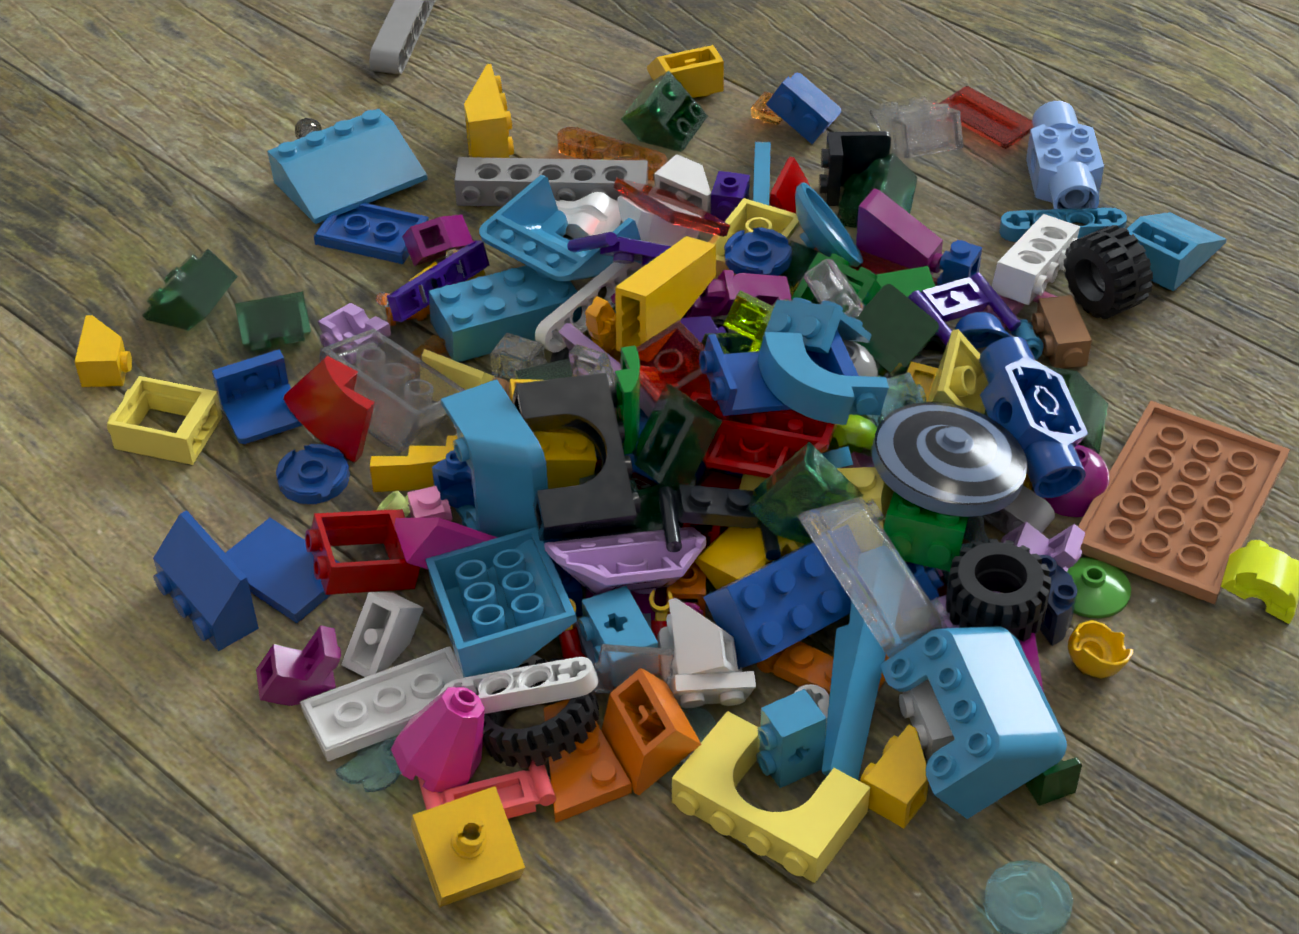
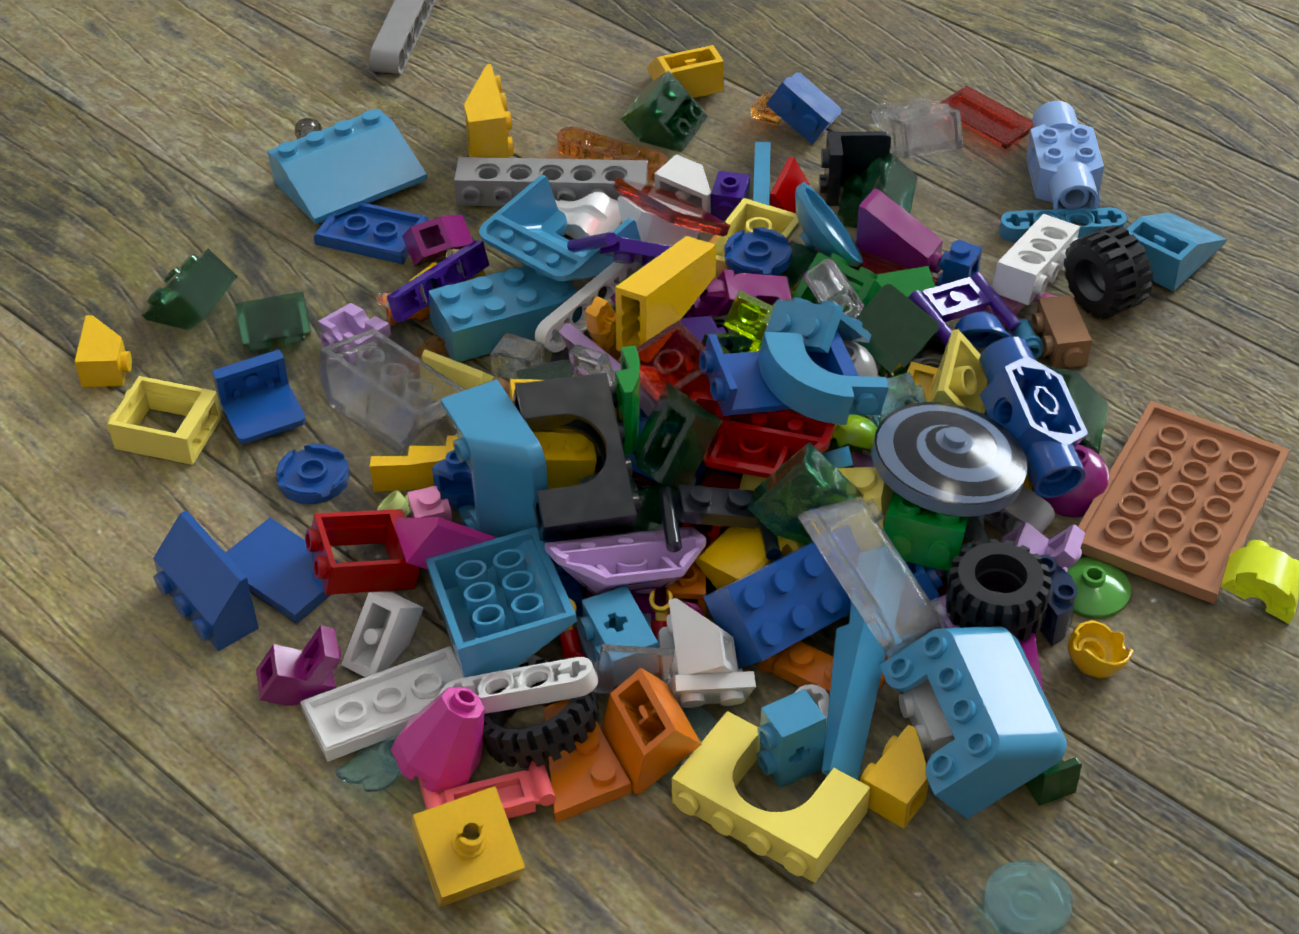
red slope [283,356,375,463] -> none

